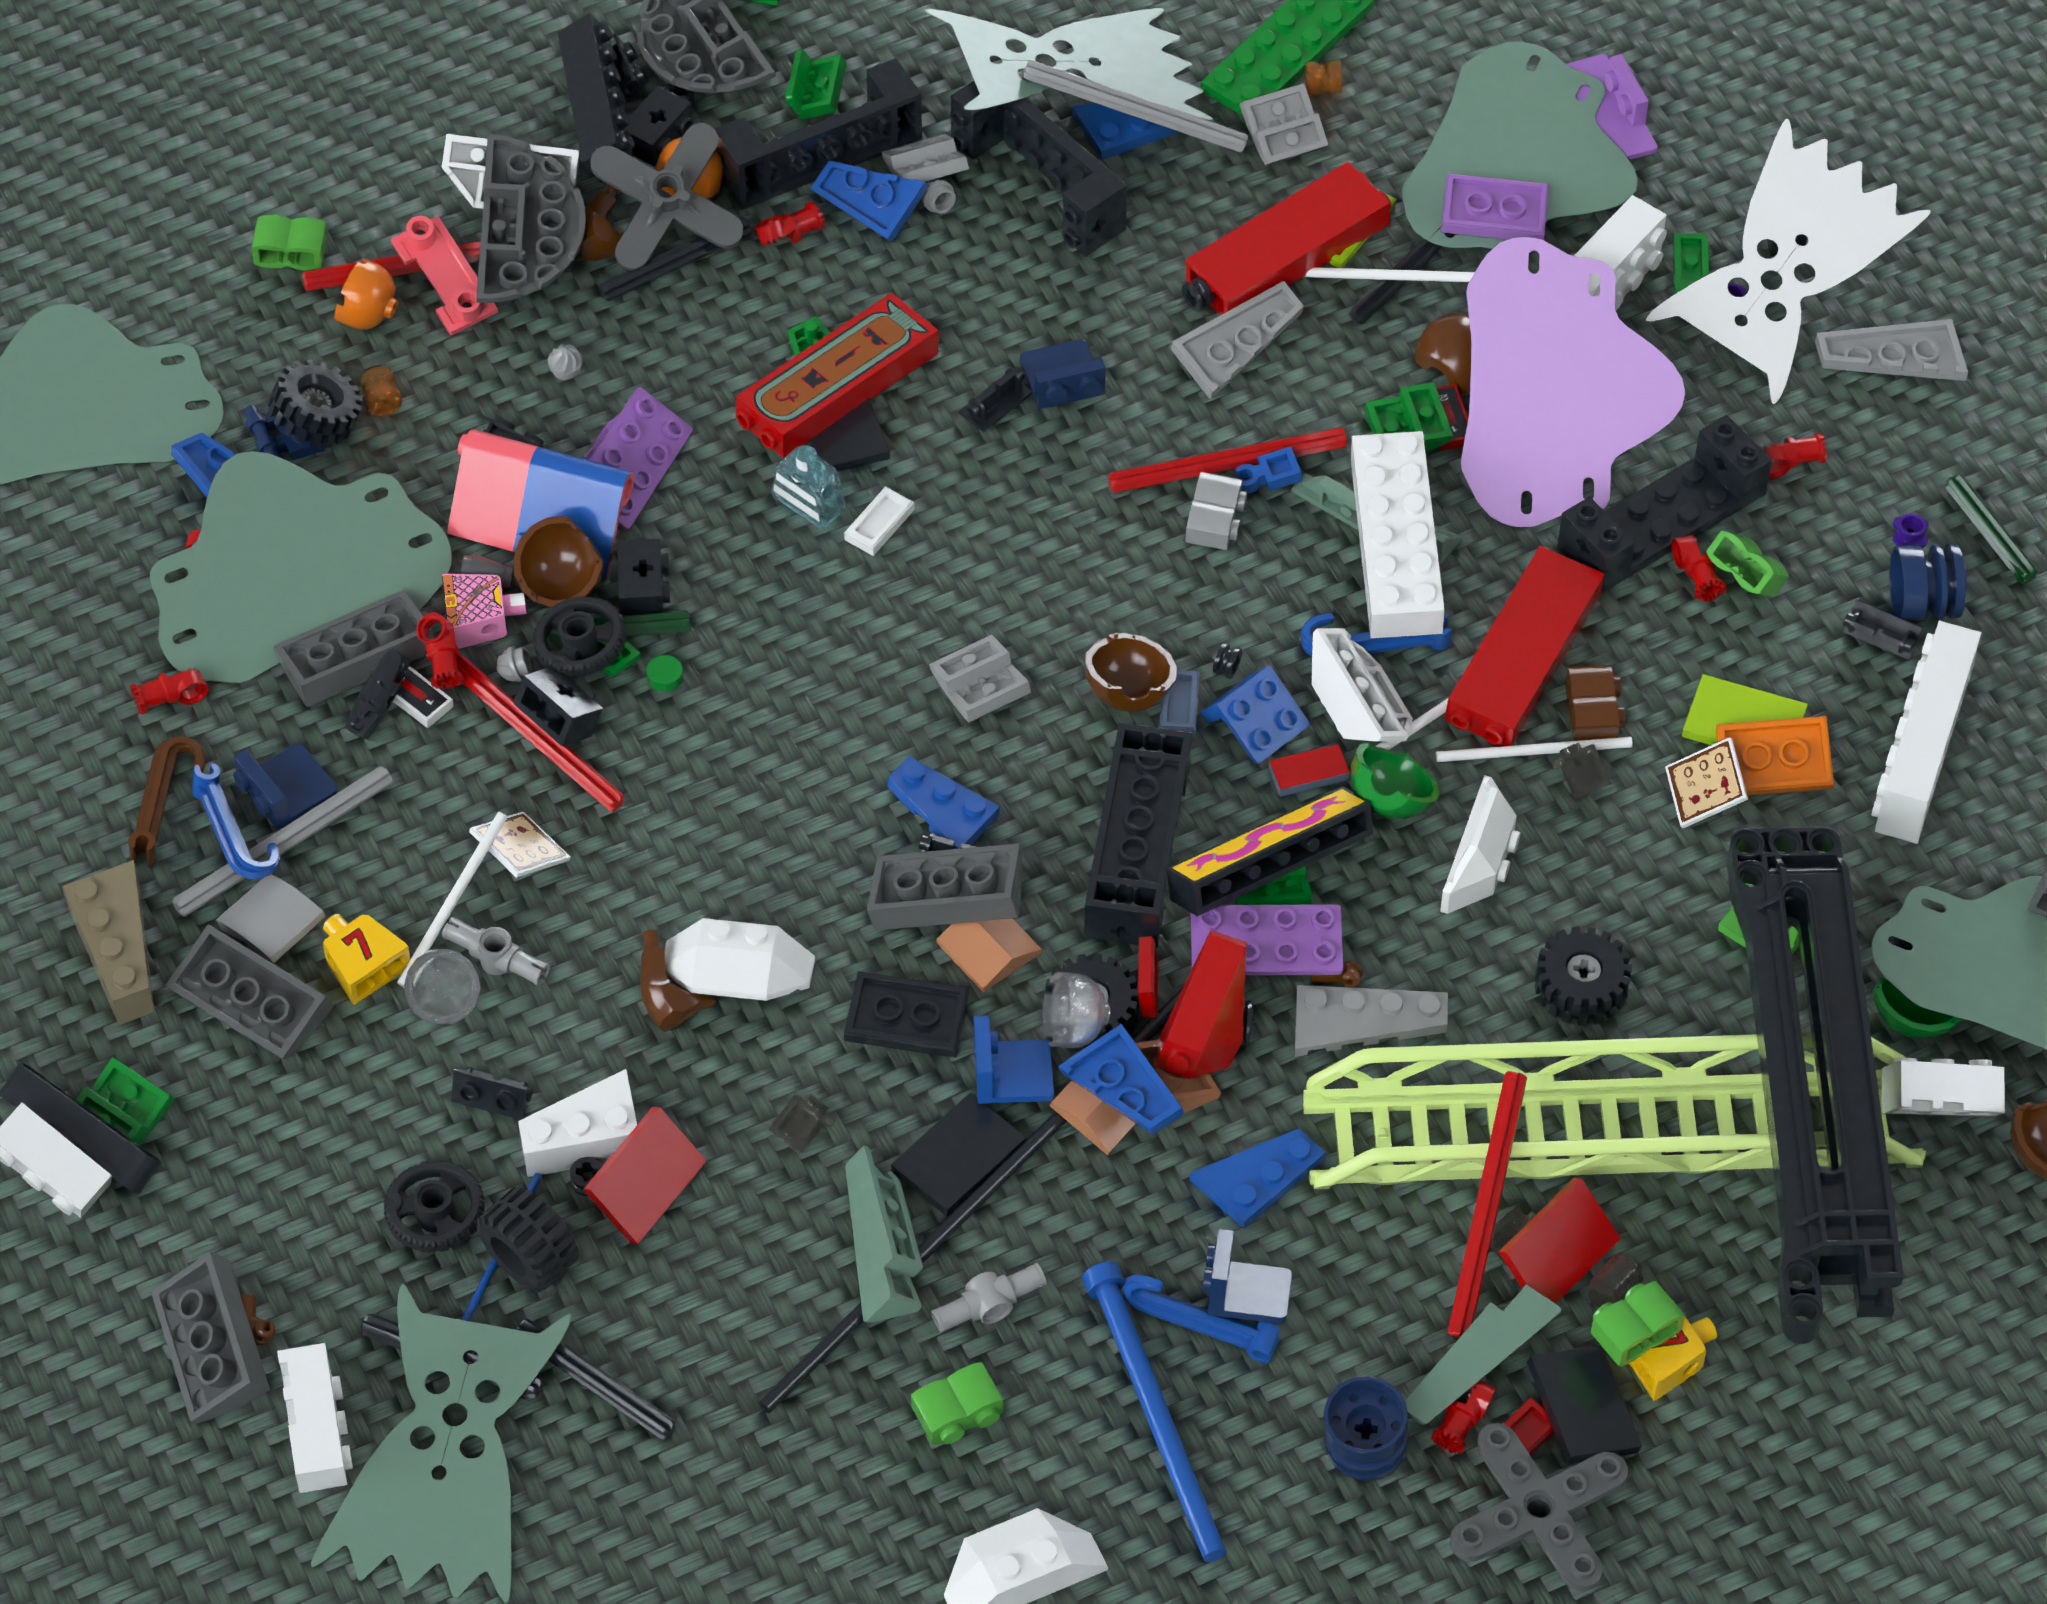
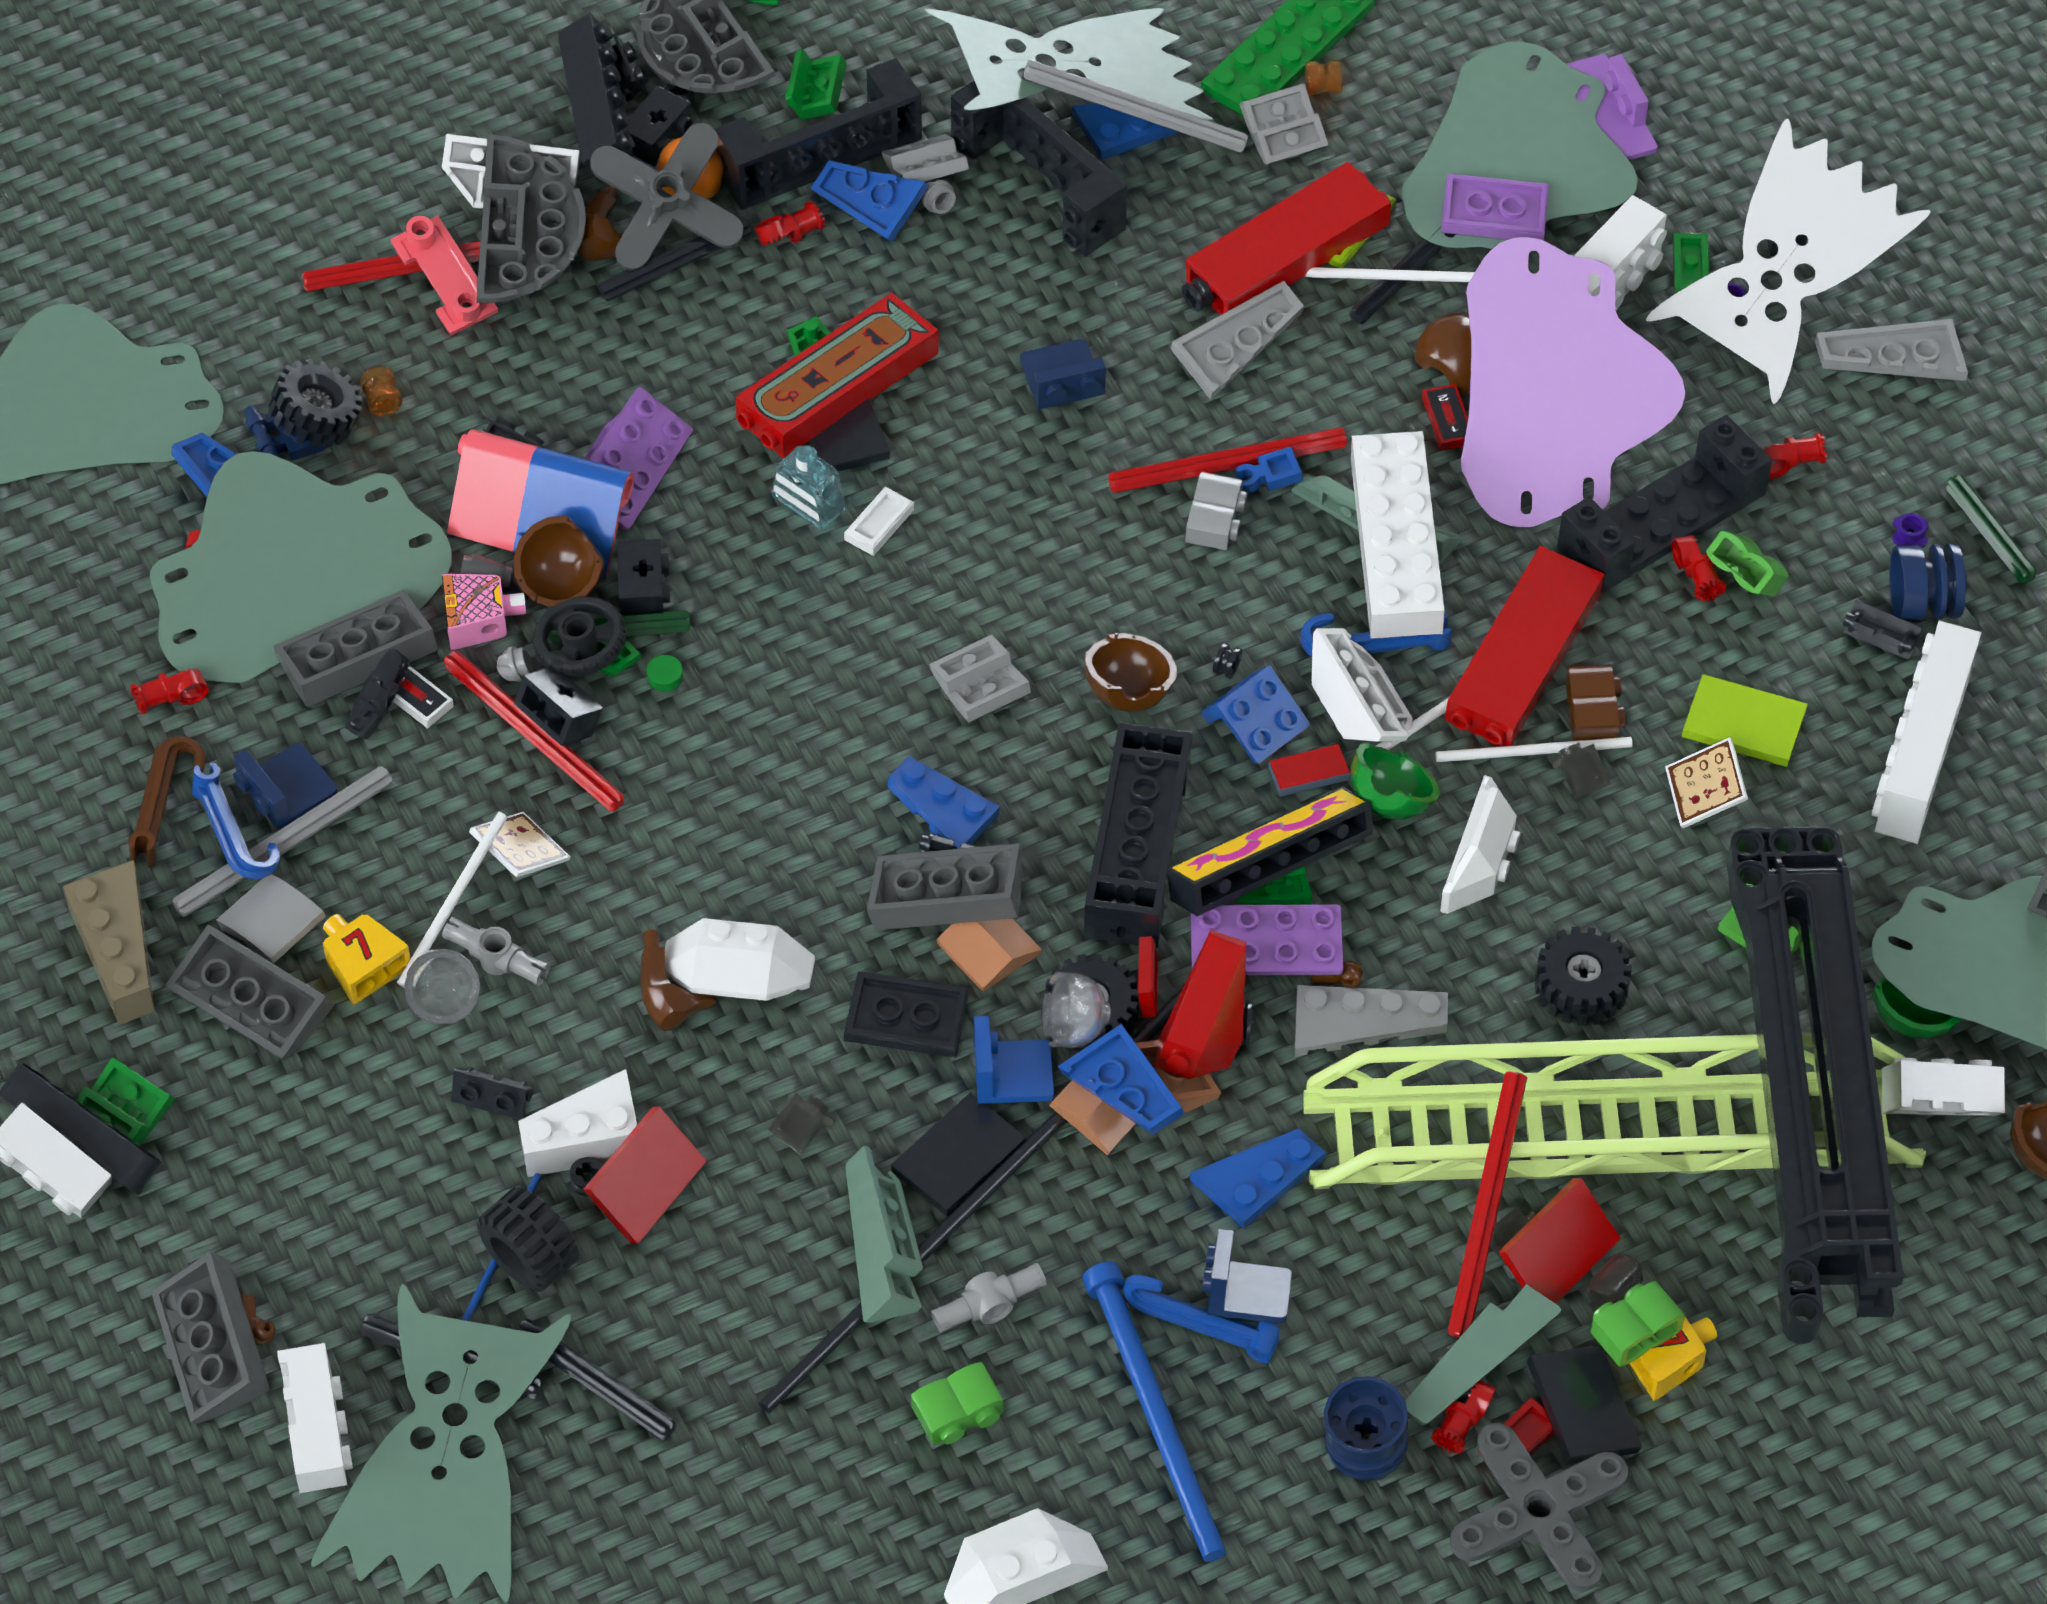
bright green brick [252,214,328,271] -> none
orange cylinder [334,258,399,330] -> none
black wheel [384,1160,485,1253] -> none
red connector [417,612,464,689] -> none
light grey plate [548,344,583,380] -> none
black hinge [959,367,1032,433] -> none
sand blue tile [1159,670,1200,738] -> none
green slope [1365,382,1453,453] -> none
orange tile [1716,716,1834,796] -> none

